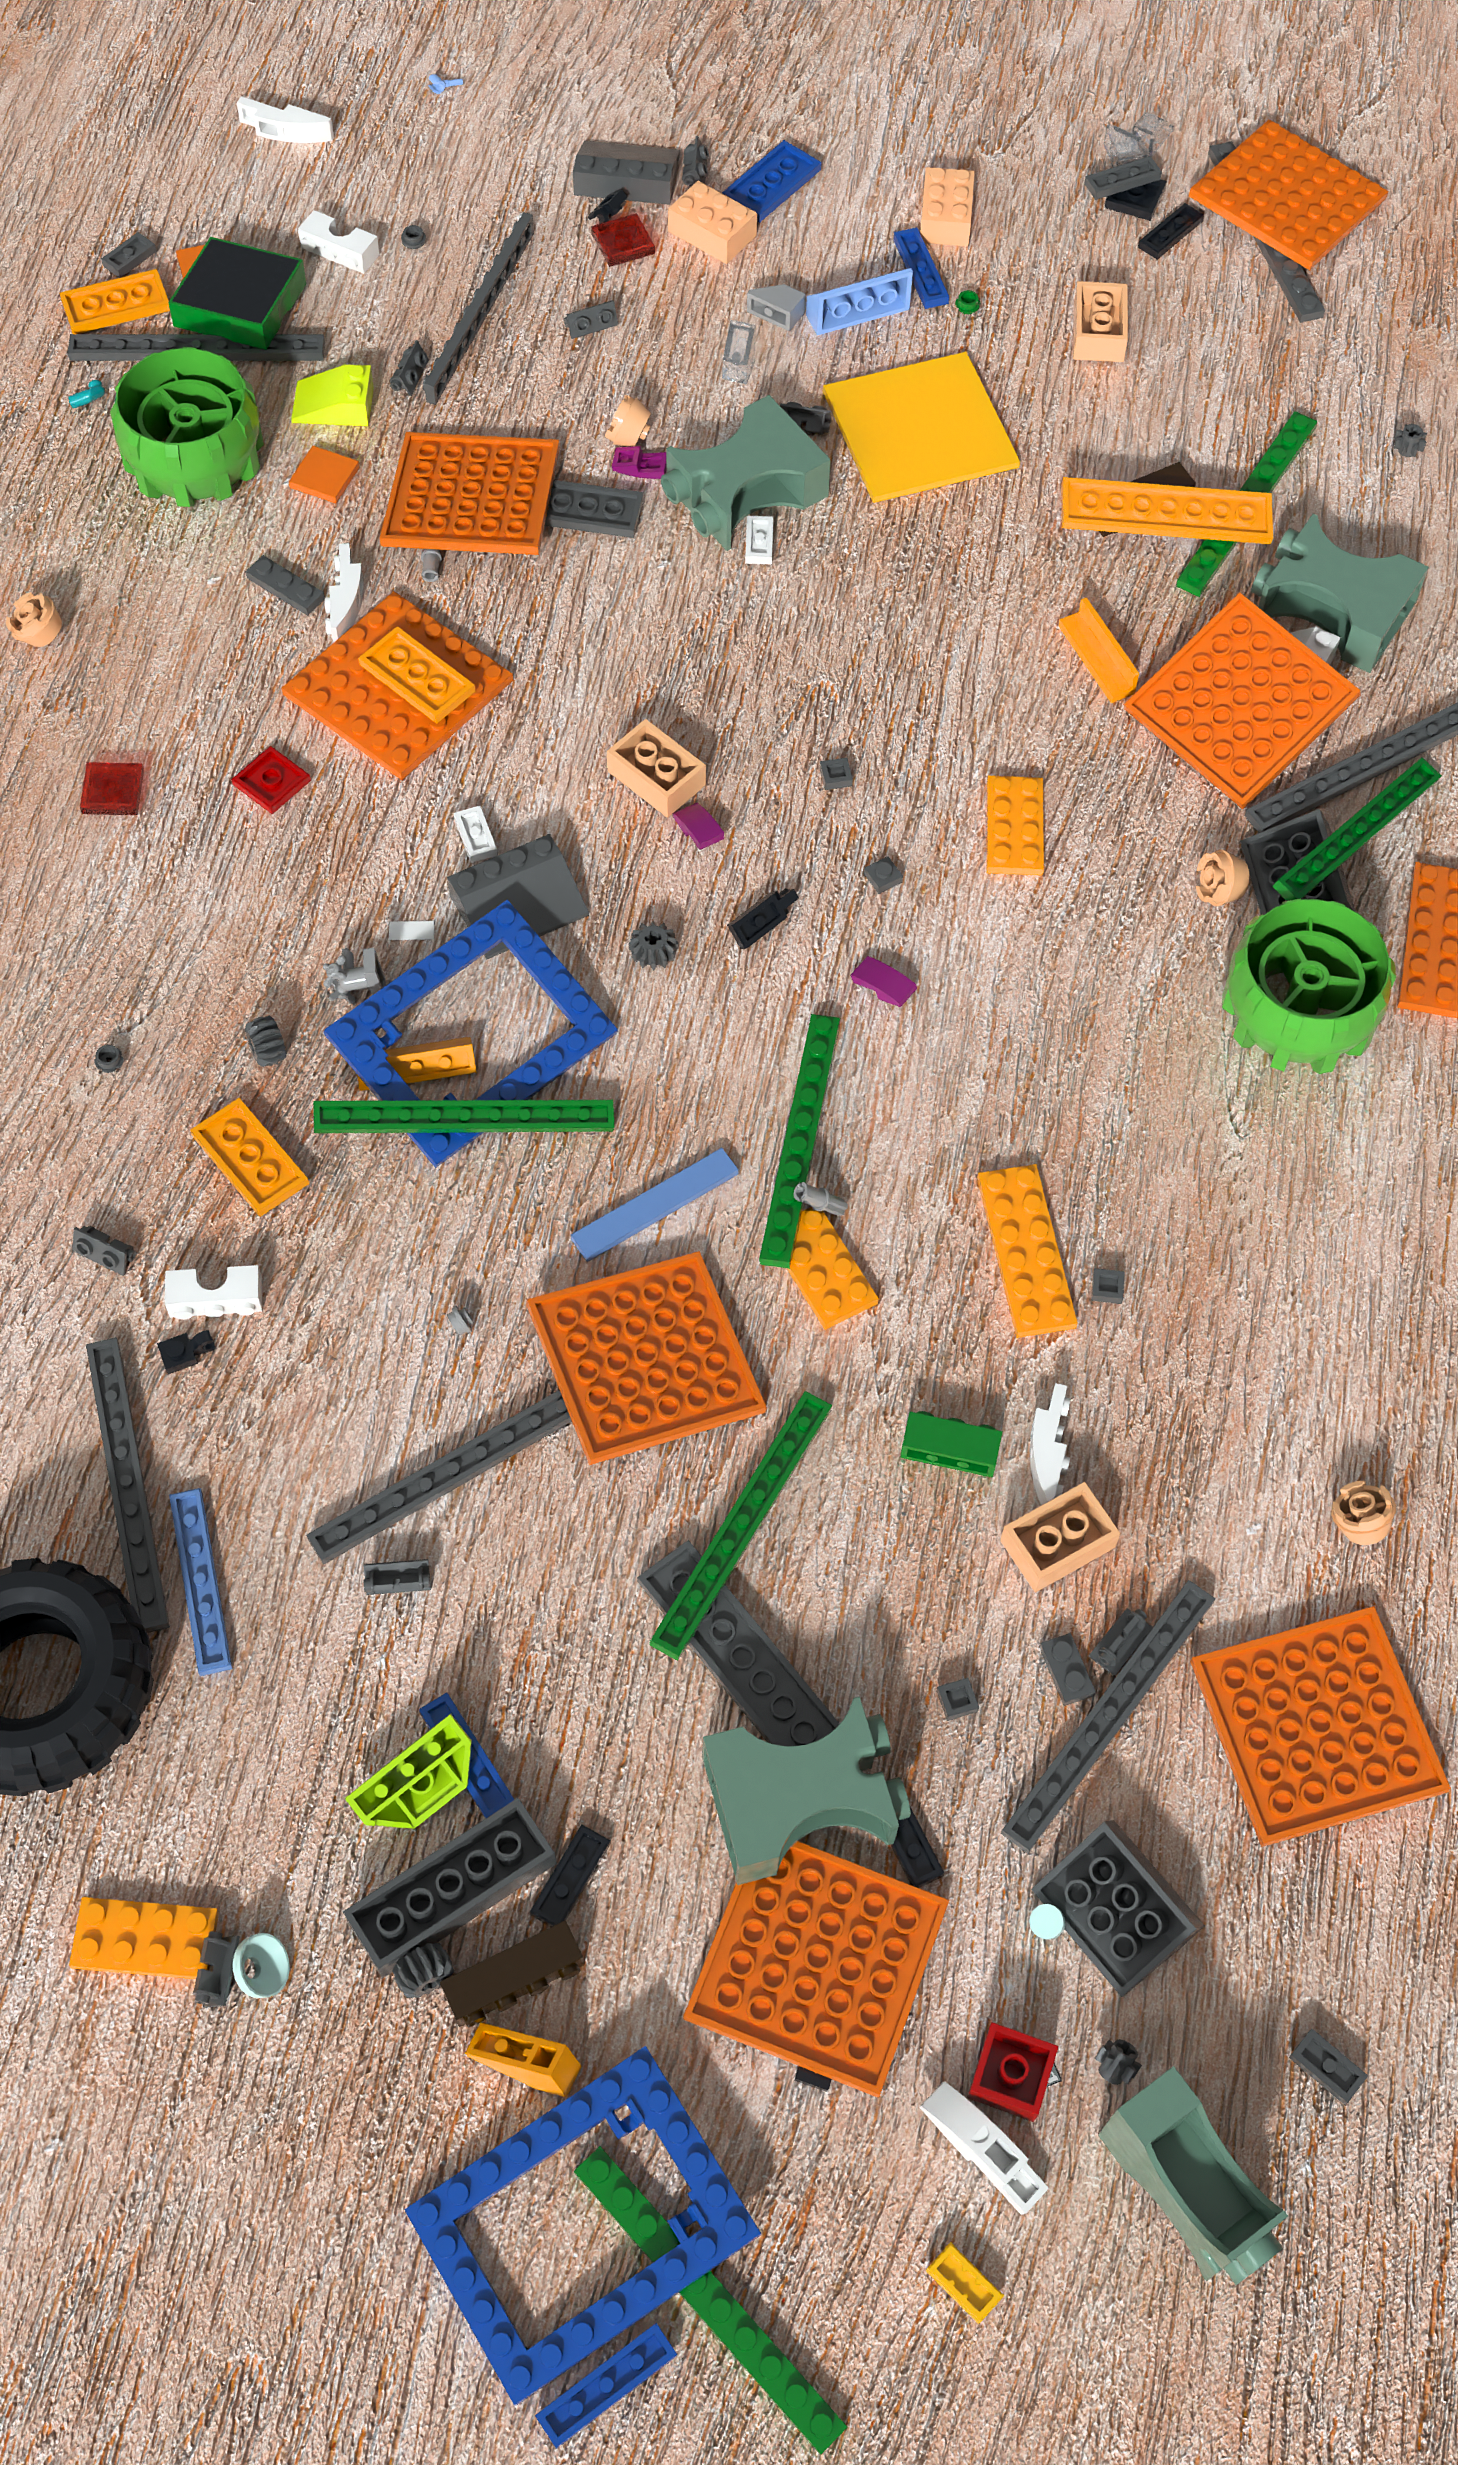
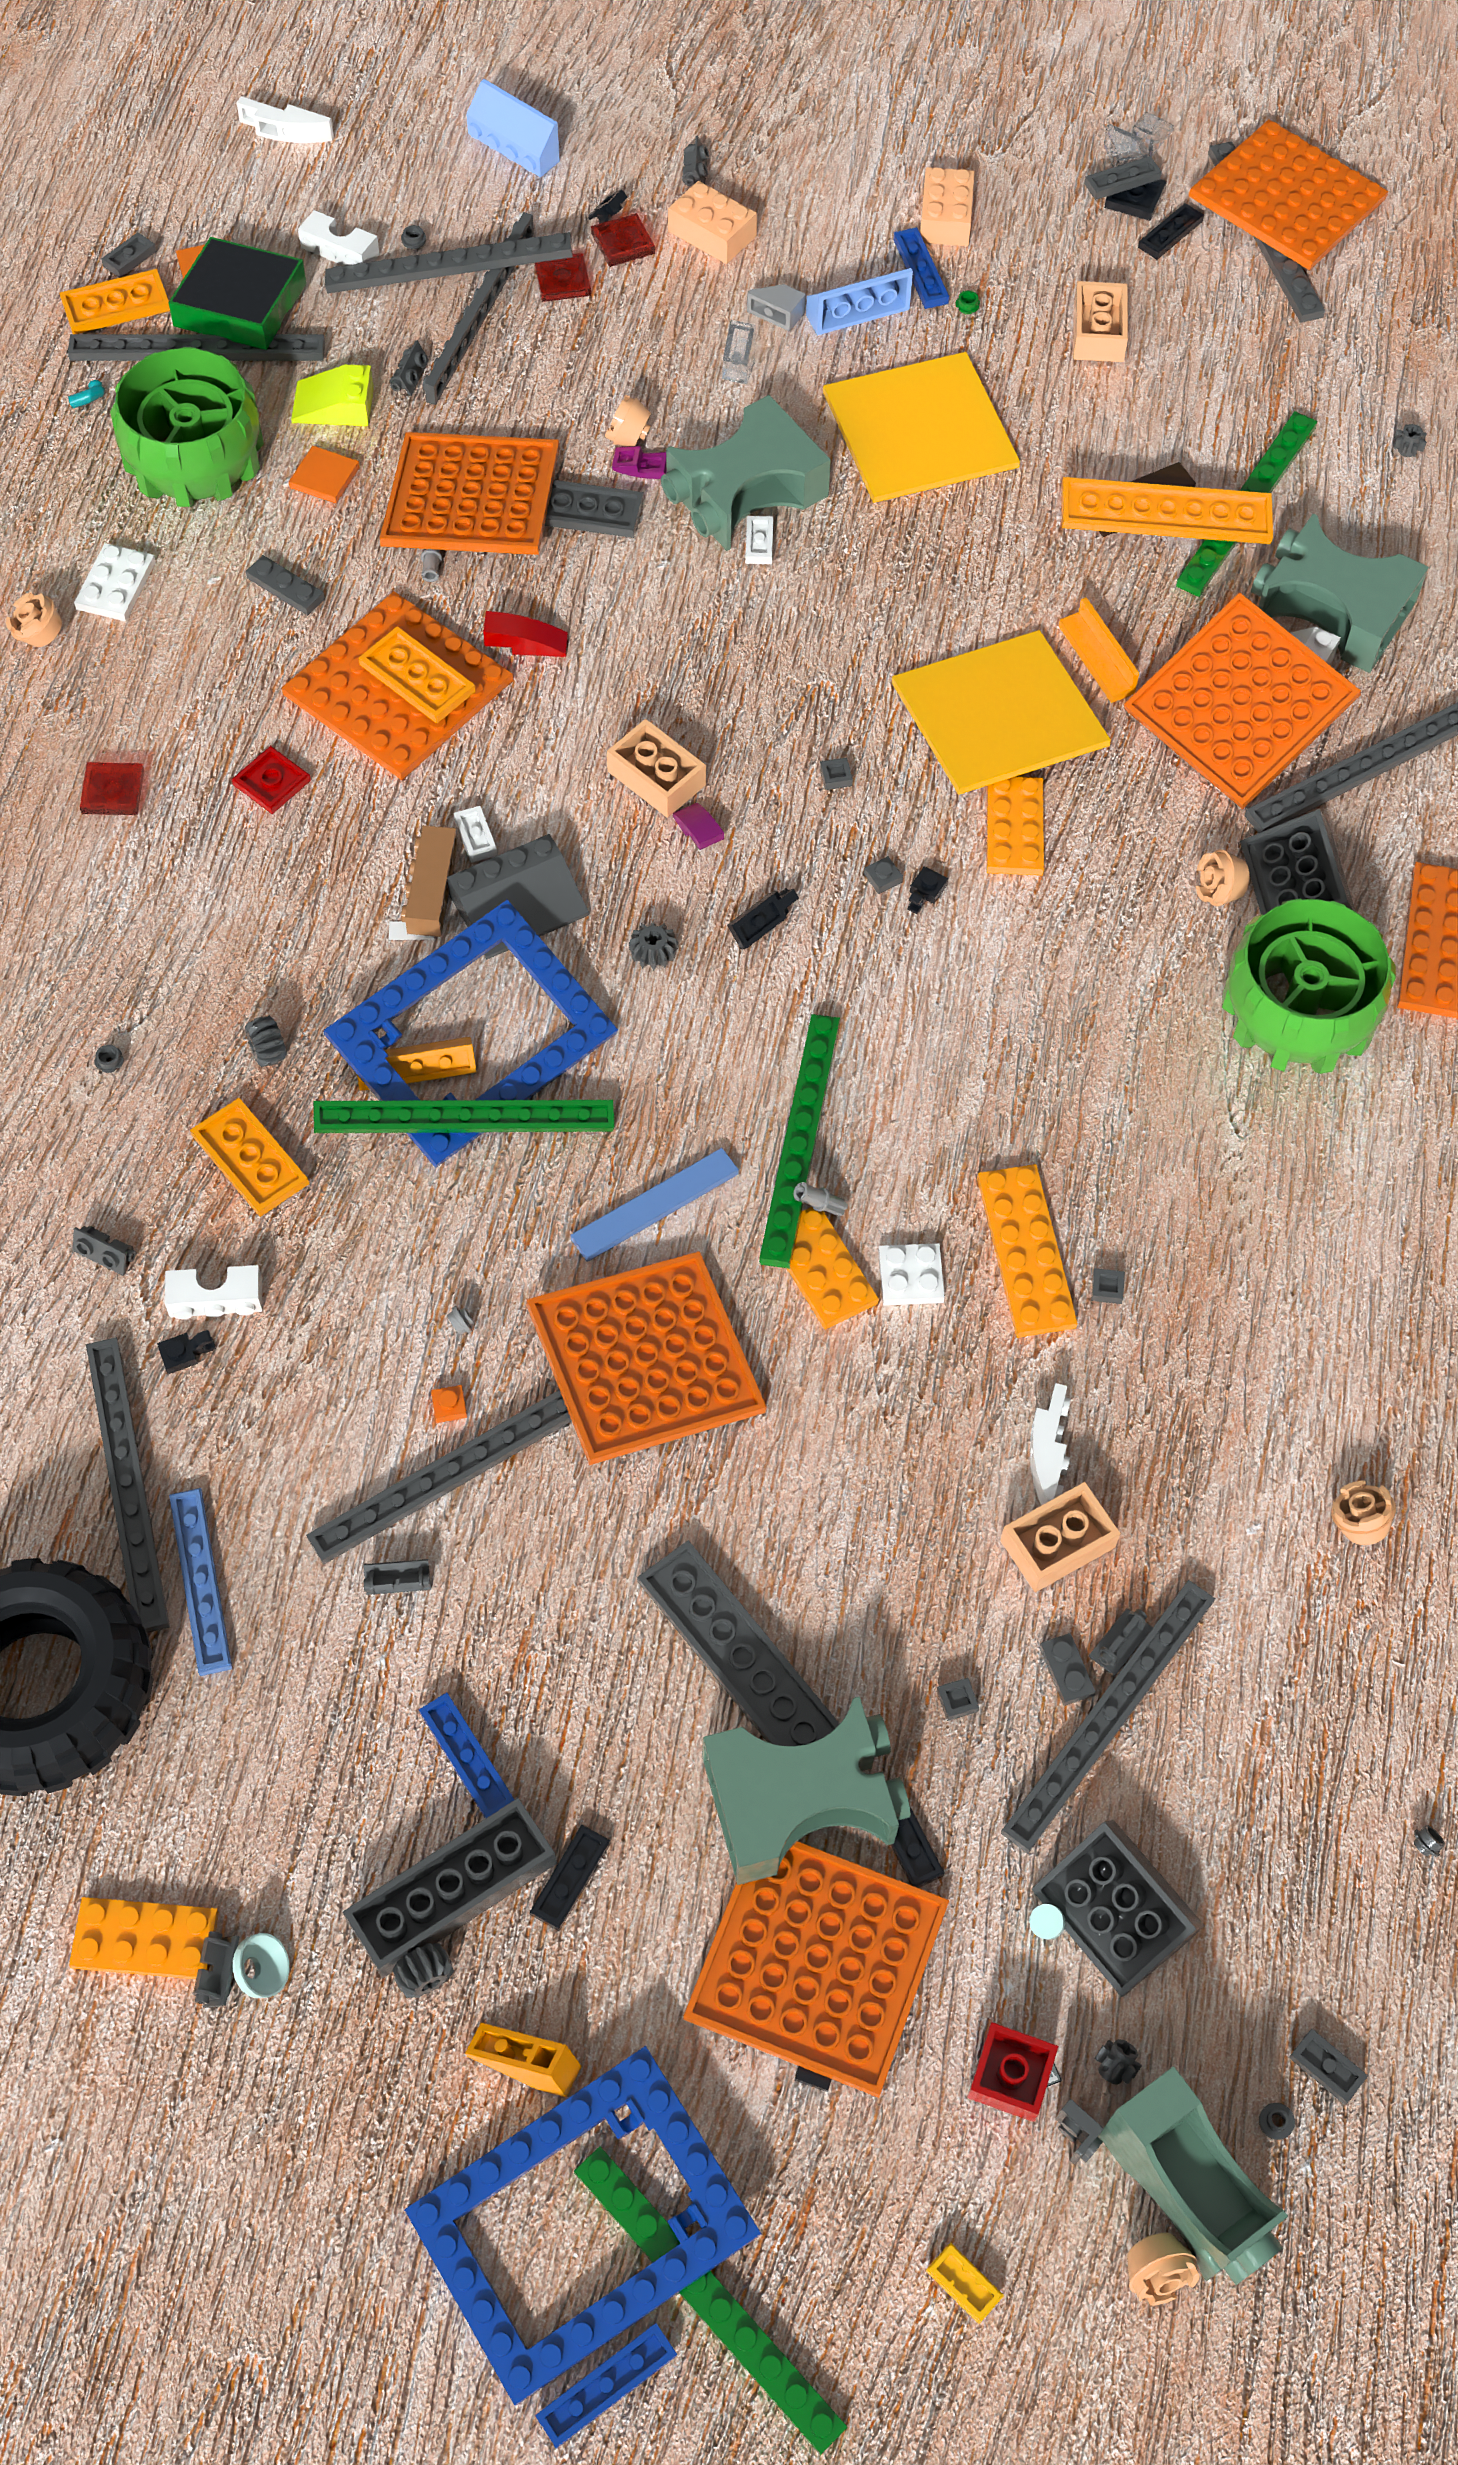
light grey piece [323,948,386,1004] -> none
white slope [325,543,364,643] -> none
lime wedge [345,1714,472,1829] -> none
light blue hand [428,74,463,94] -> none
dark brown brick [440,1920,584,2027] -> none
dark grey hinge [563,300,618,339] -> none
dark grey slope [573,140,680,205] -> none
green plate [649,1391,832,1661] -> none
blue plate [722,140,822,223] -> none
dark grey hinge [780,402,832,435] -> none
magenta slope [851,956,917,1007] -> none
green brick [900,1411,1003,1478] -> none
white slope [919,2081,1049,2215] -> none
orange plate [1190,1606,1451,1847] -> none
green plate [1272,757,1442,901] -> none
none -> white plate [74,543,156,621]
none -> dark grey plate [325,232,573,294]
none -> medium nougat brick [401,825,458,937]
none -> orange plate [431,1385,467,1423]
none -> light blue slope [467,79,560,177]
none -> red slope [483,611,568,657]
none -> clear red plate [534,253,591,302]
none -> white plate [878,1243,945,1305]
none -> yellow tile [892,630,1111,795]
none -> black plate [907,866,949,914]
none -> dark grey bracket [1056,2099,1104,2165]
none -> light nougat cone [1127,2233,1199,2305]
none -> dark grey plate [1259,2103,1295,2140]
none -> dark grey plate [1413,1825,1445,1857]

